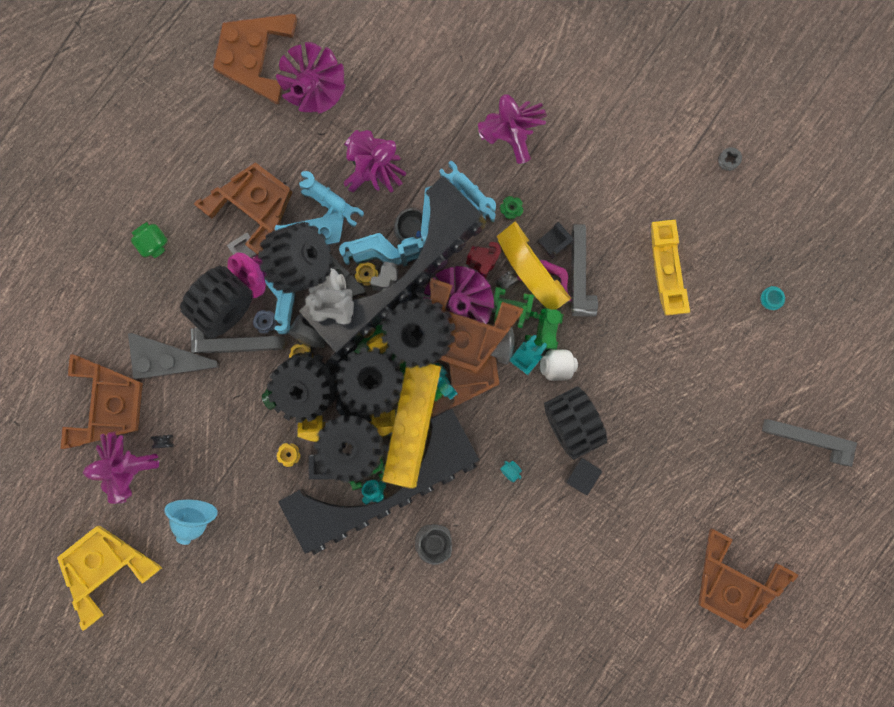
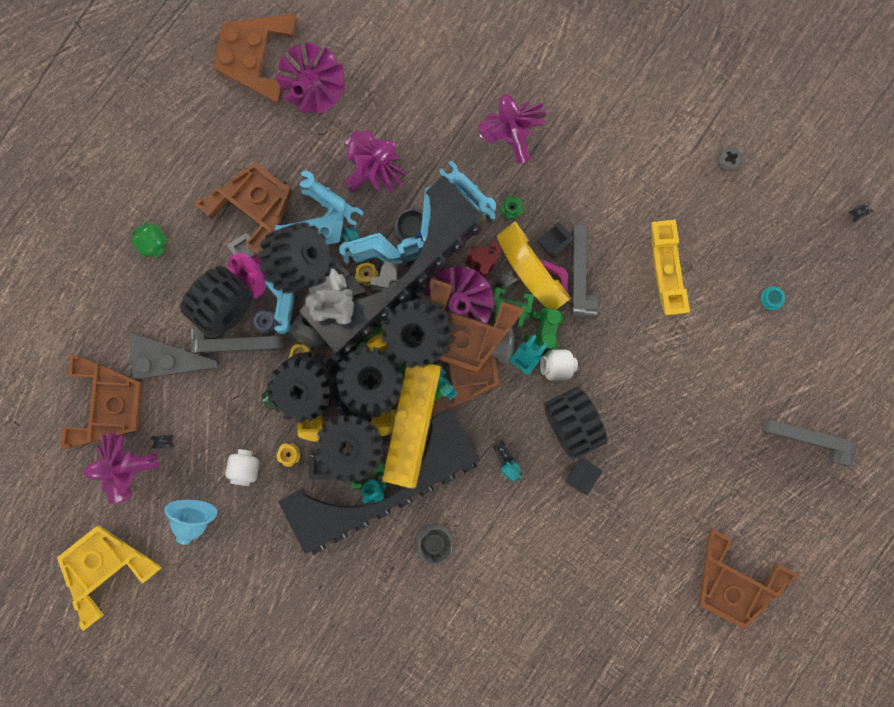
none -> white head [225,450,260,486]
none -> teal plate [341,227,360,243]
none -> black bush [492,440,514,465]
none -> black bush [848,202,874,222]

